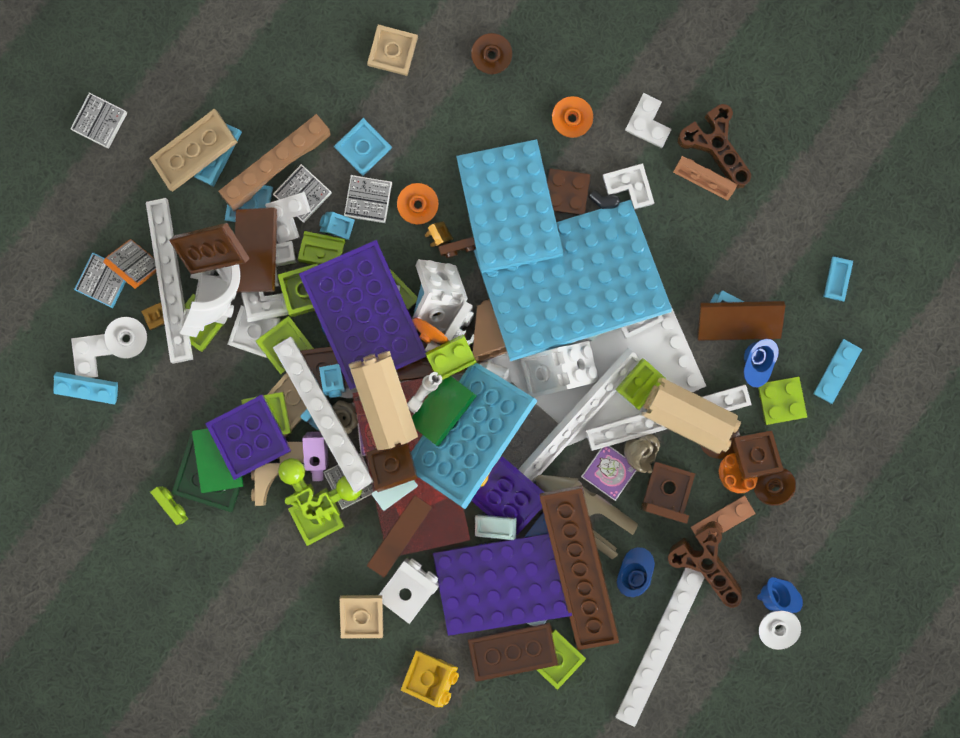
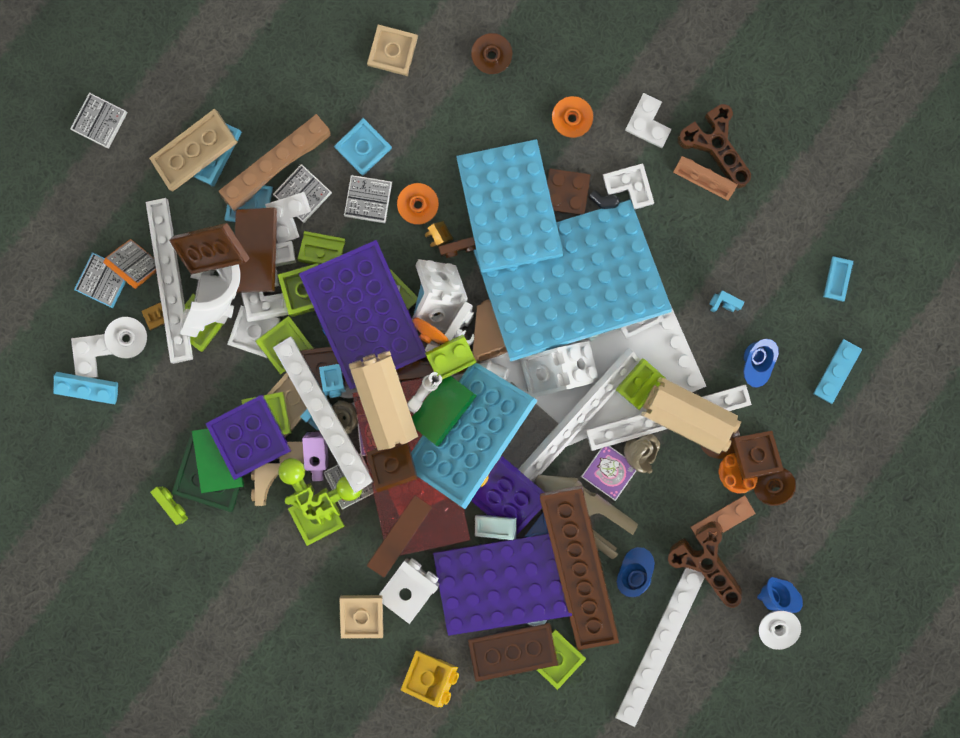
medium azure bracket [320,212,355,240] -> none
light aqua tile [372,480,418,511] -> none
reddish brown bracket [640,462,695,524] -> none
reddish brown tile [698,301,786,340] -> none
lime plate [758,377,807,425] -> none

